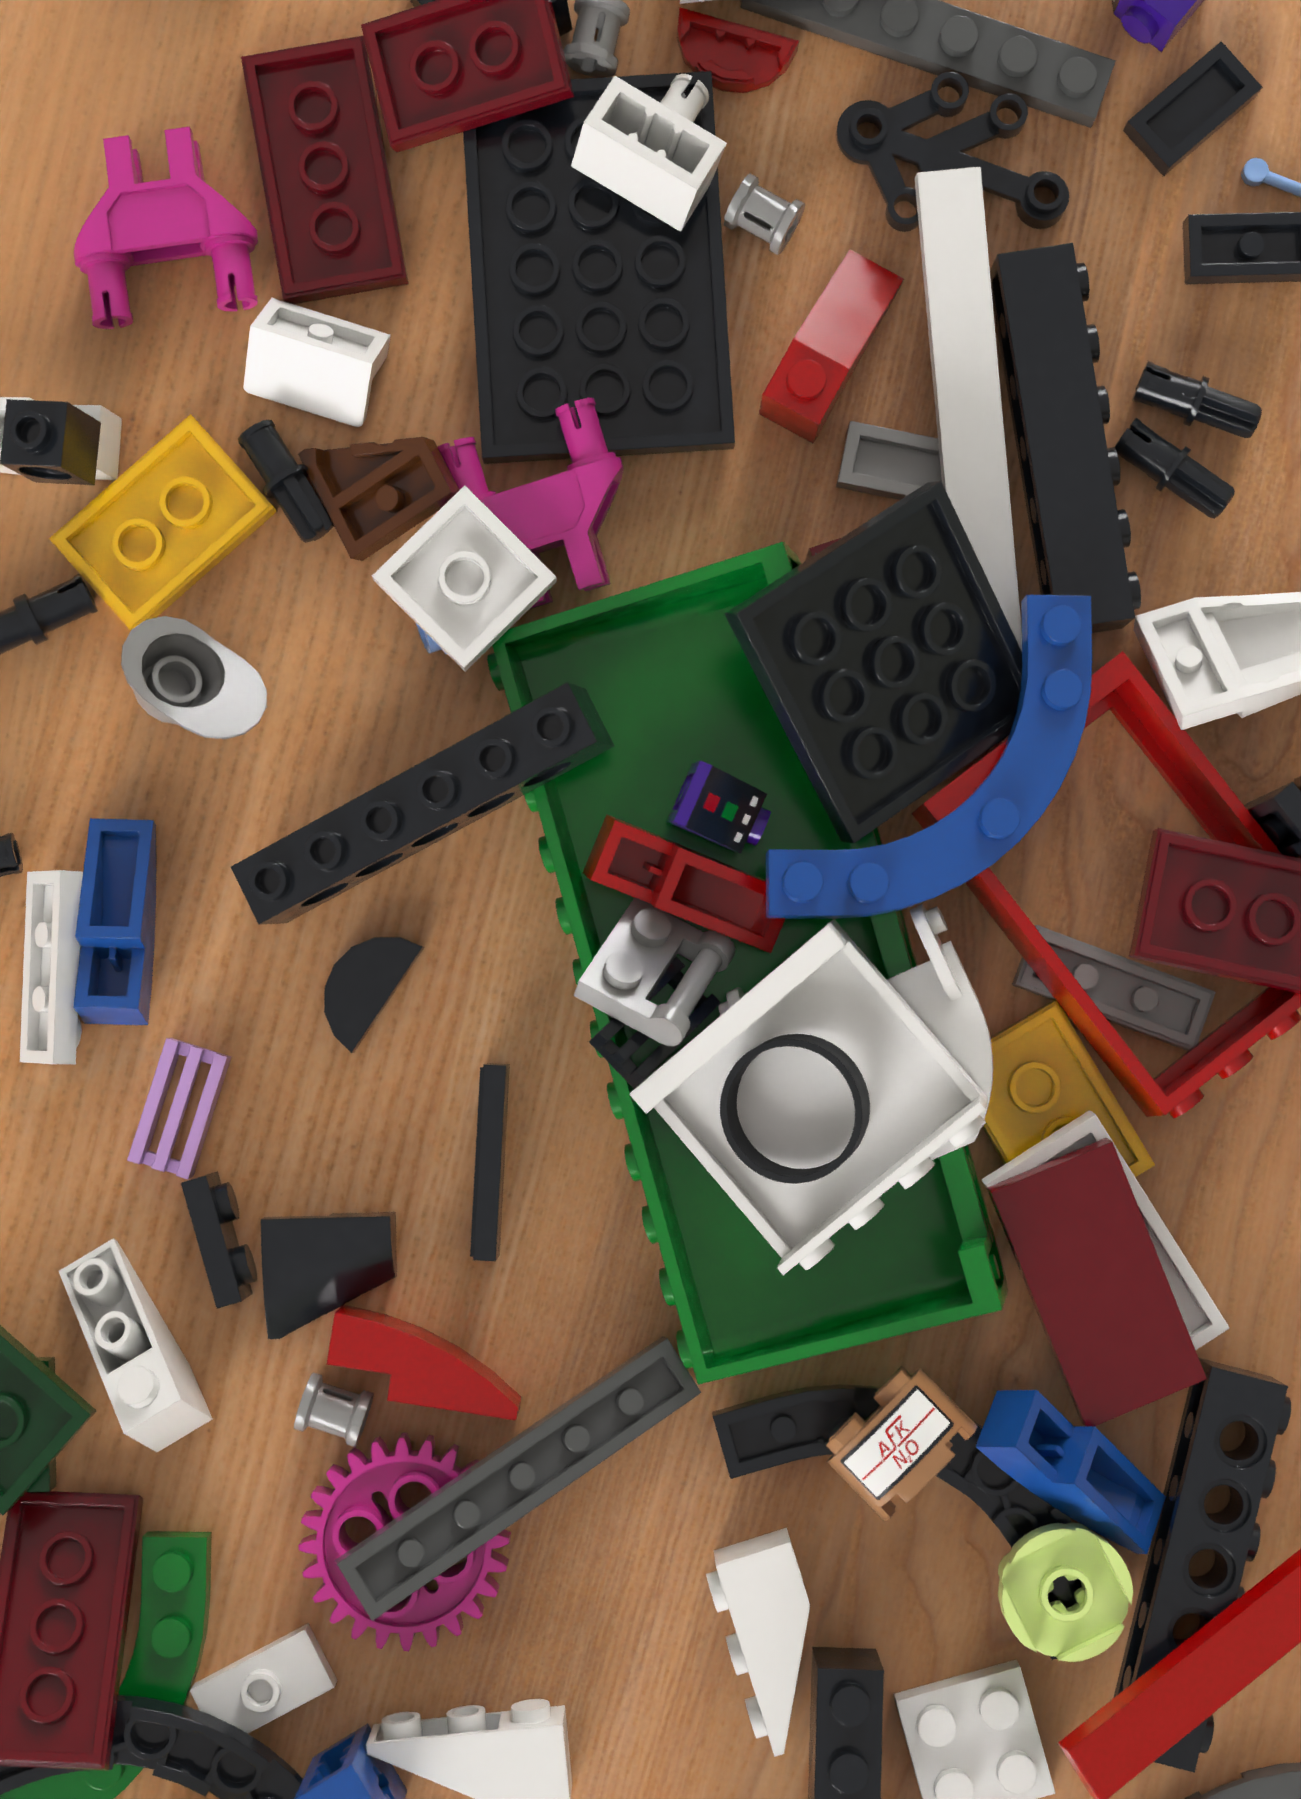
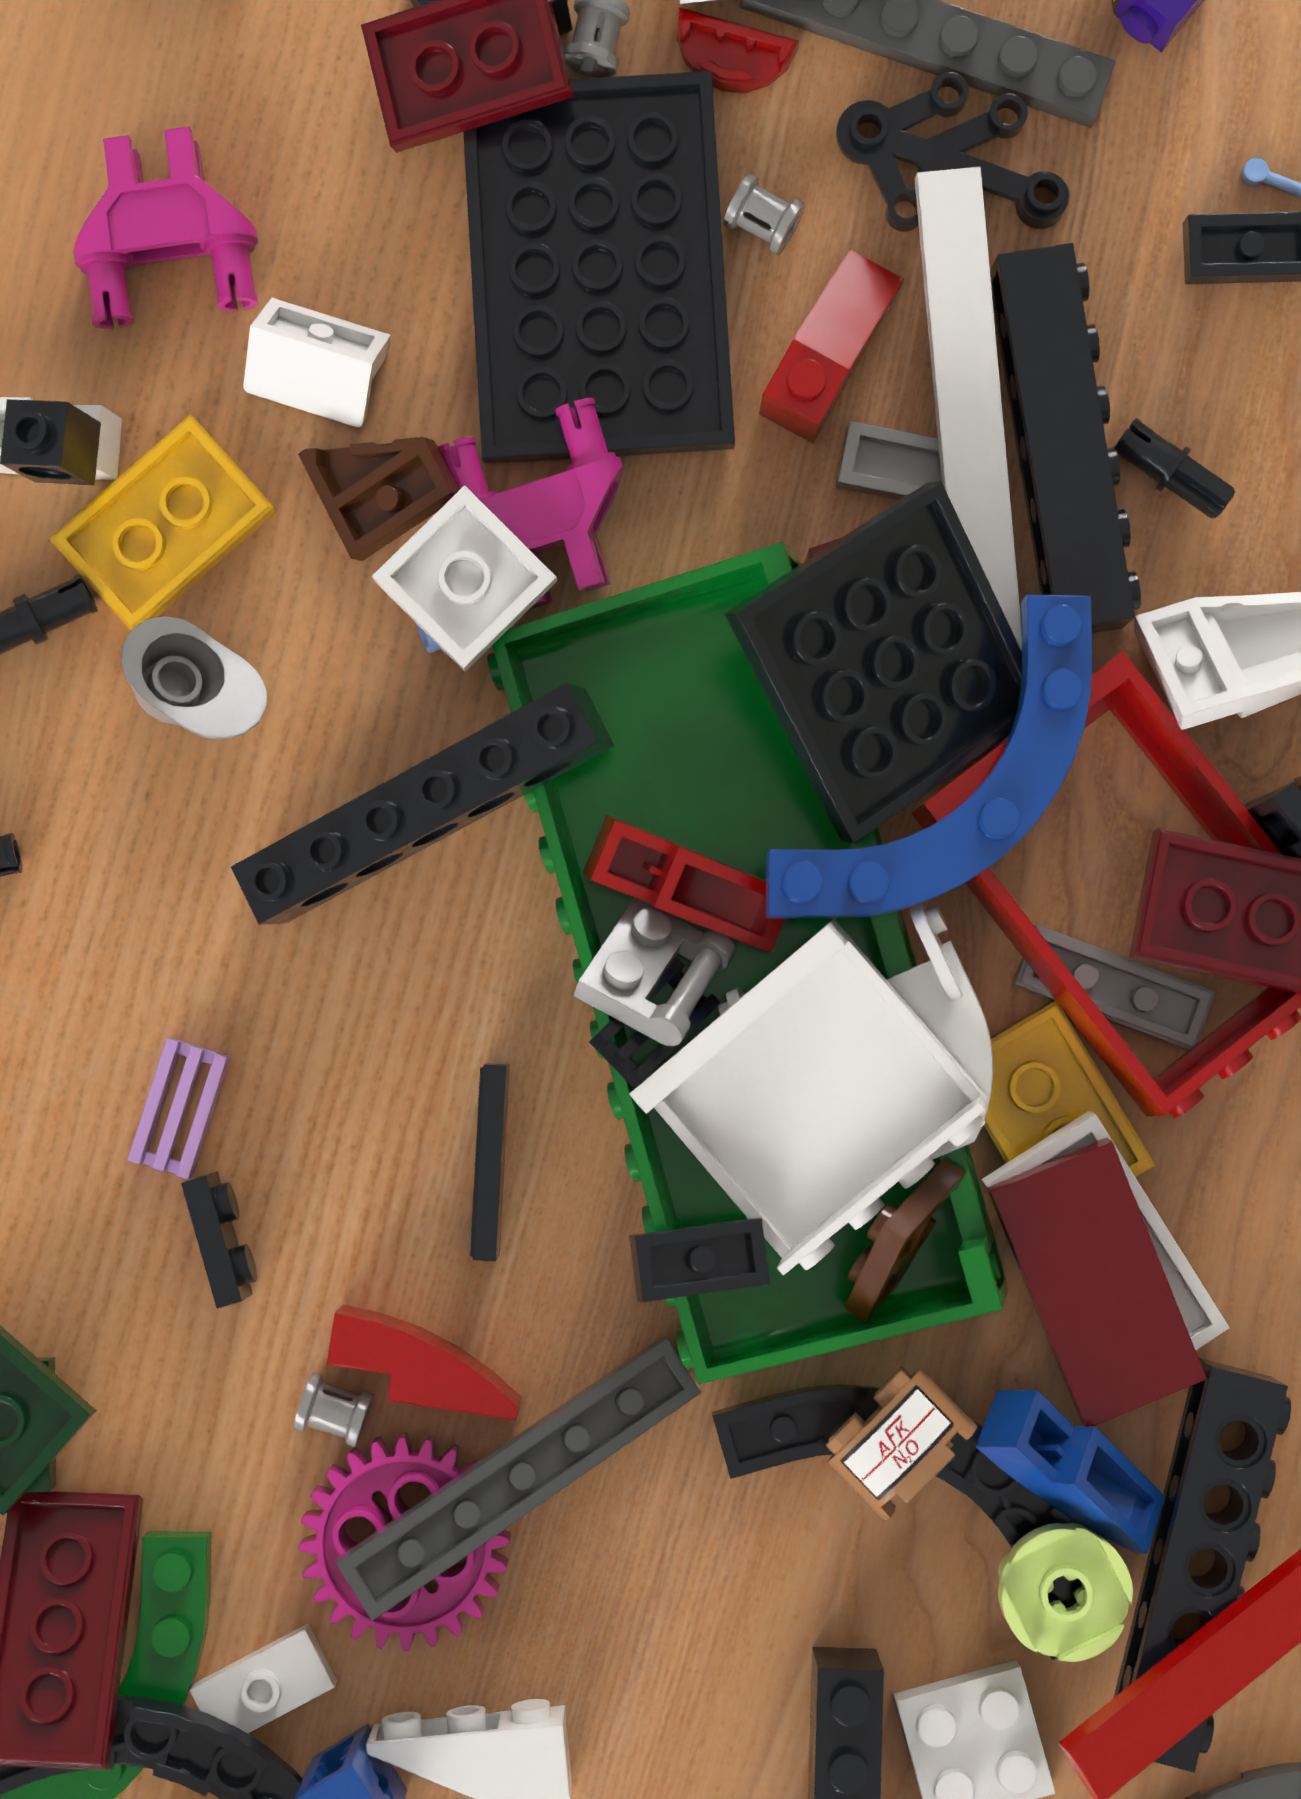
white plate [20,870,83,1064] -> none
white slope [59,1238,213,1452] -> none
blue slope [74,818,156,1025] -> none
black axle [238,420,334,543] -> none
dark red tile [241,36,409,304] -> none
black slope [261,1212,397,1339] -> none
black tile [324,937,425,1053] -> none
white brick [571,74,727,232] -> none
slope [666,760,771,853] -> none
white slope [706,1528,810,1757] -> none
black tyre [720,1034,870,1184] -> none
black tile [1123,41,1263,176] -> none
black axle [1132,361,1262,438] -> none
none -> black plate [629,1218,770,1302]
none -> reddish brown wing [844,1158,966,1323]

